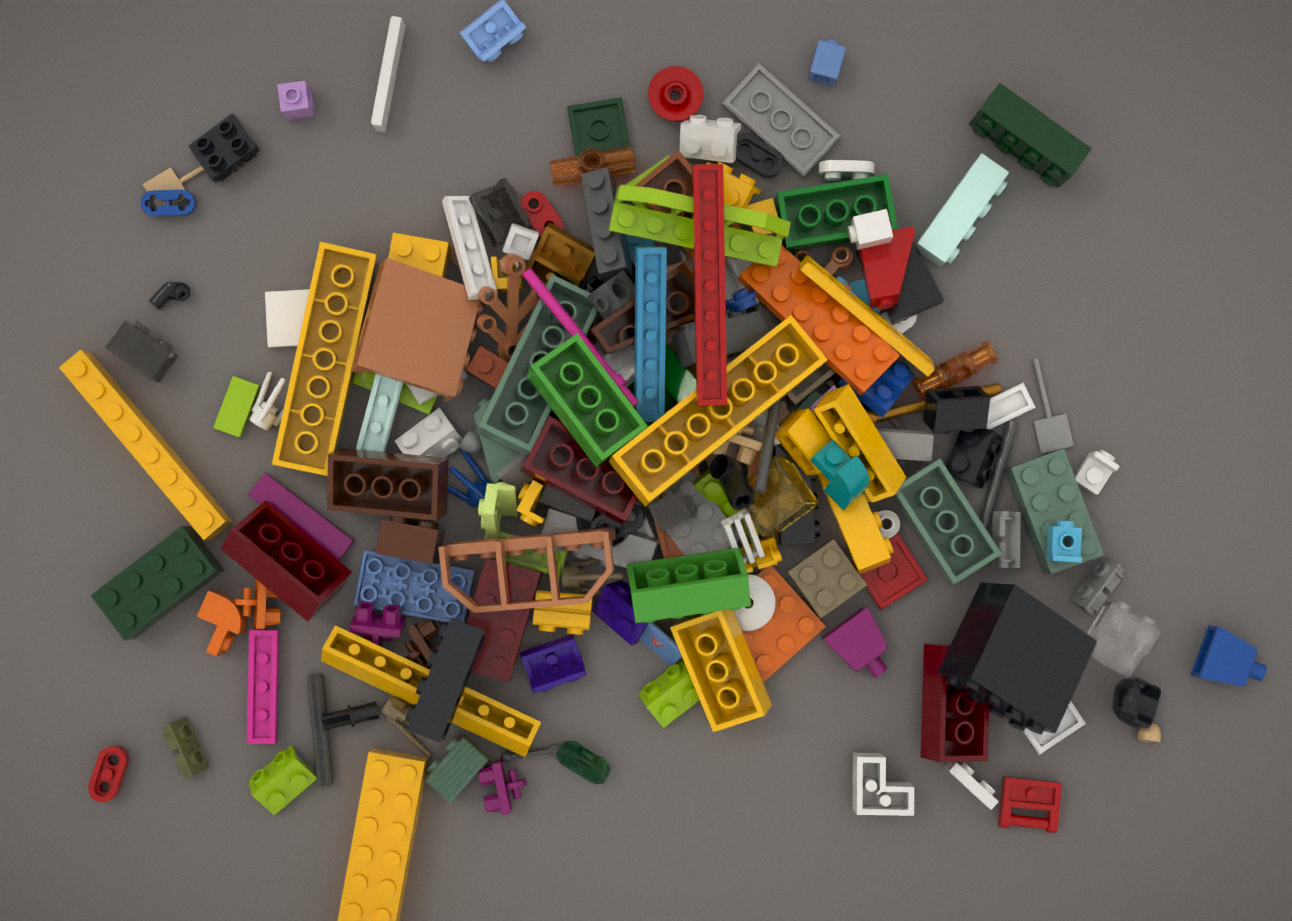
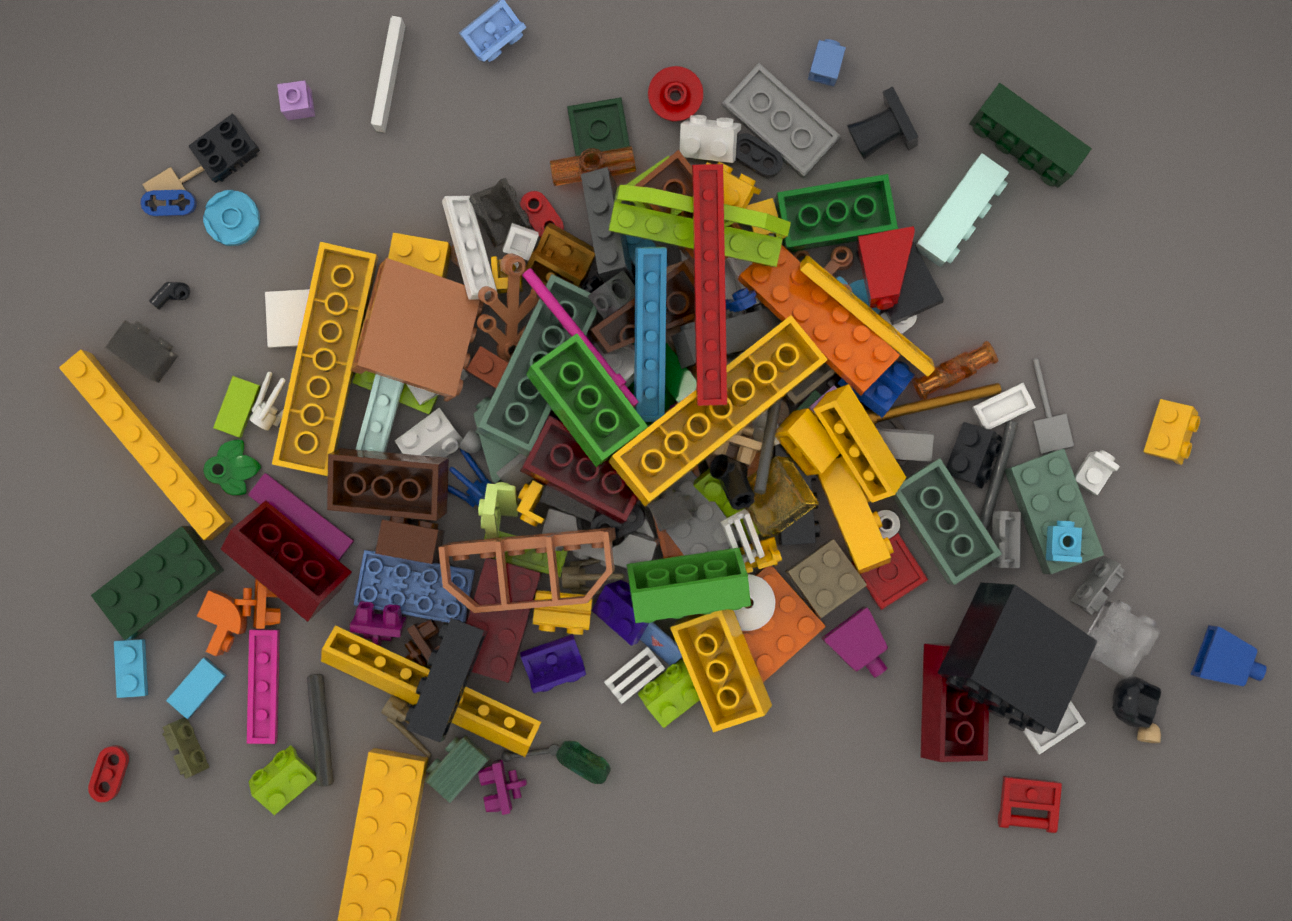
black axle [321,701,379,730] -> none
teal brick [810,440,869,511] -> none
white plate [819,160,875,182] -> none
white brick [847,209,893,250] -> none
white brick [852,753,914,816] -> none
black brick [923,386,991,434] -> none
white plate [944,762,999,810] -> none
none -> medium azure plate [114,639,148,698]
none -> medium azure tile [166,657,227,719]
none -> medium azure tile [203,190,260,246]
none -> green plate [203,440,261,496]
none -> white tile [604,646,665,704]
none -> black plant [847,86,918,160]
none -> yellow bracket [1143,399,1200,465]

